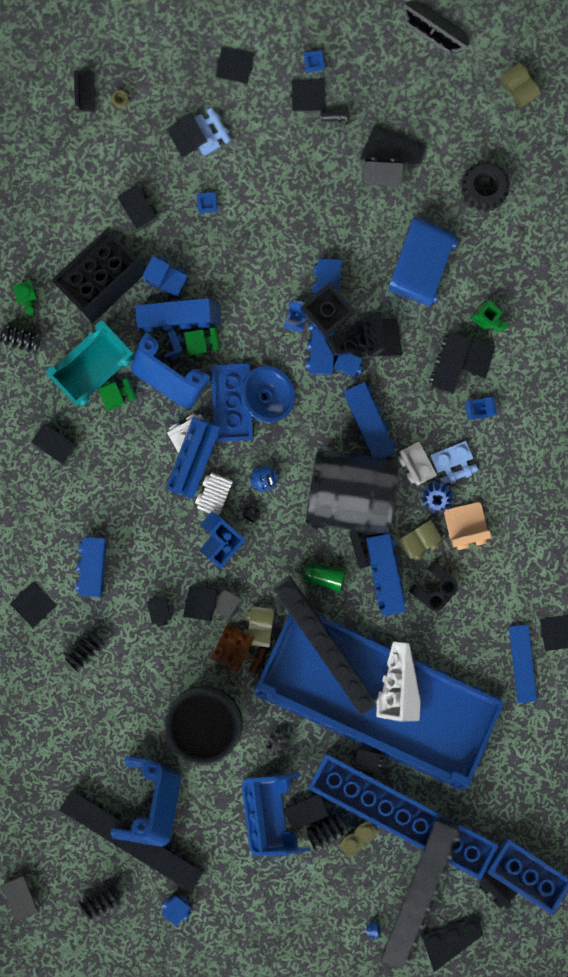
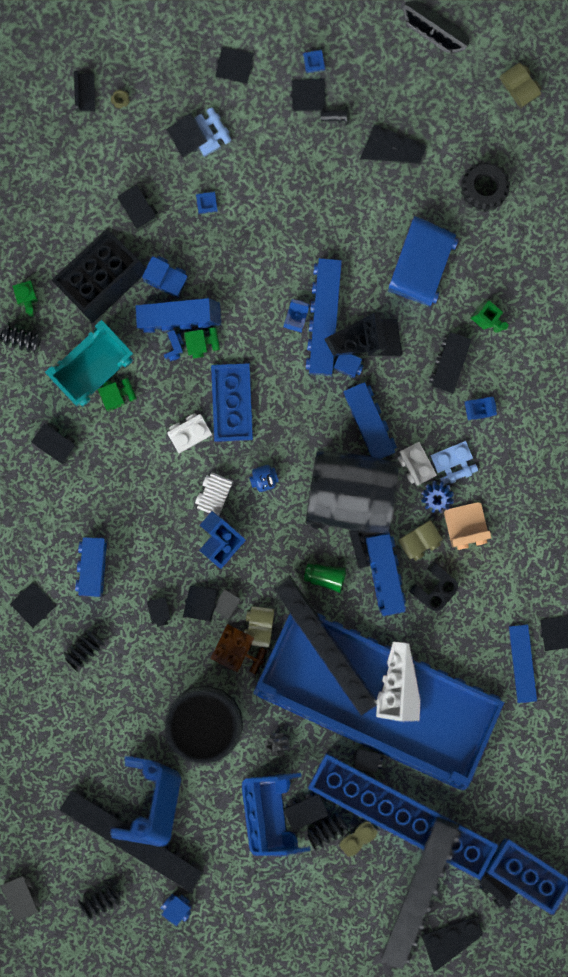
blue windscreen [130,333,211,408] -> none
blue brick [166,417,220,499] -> none
blue dish [241,366,295,423] -> none
black plate [242,506,260,523] -> none
black brick [300,282,355,338] -> none
black brick [363,155,403,186] -> none
blue plate [366,920,381,940] -> none
black piece [462,337,495,379] -> none

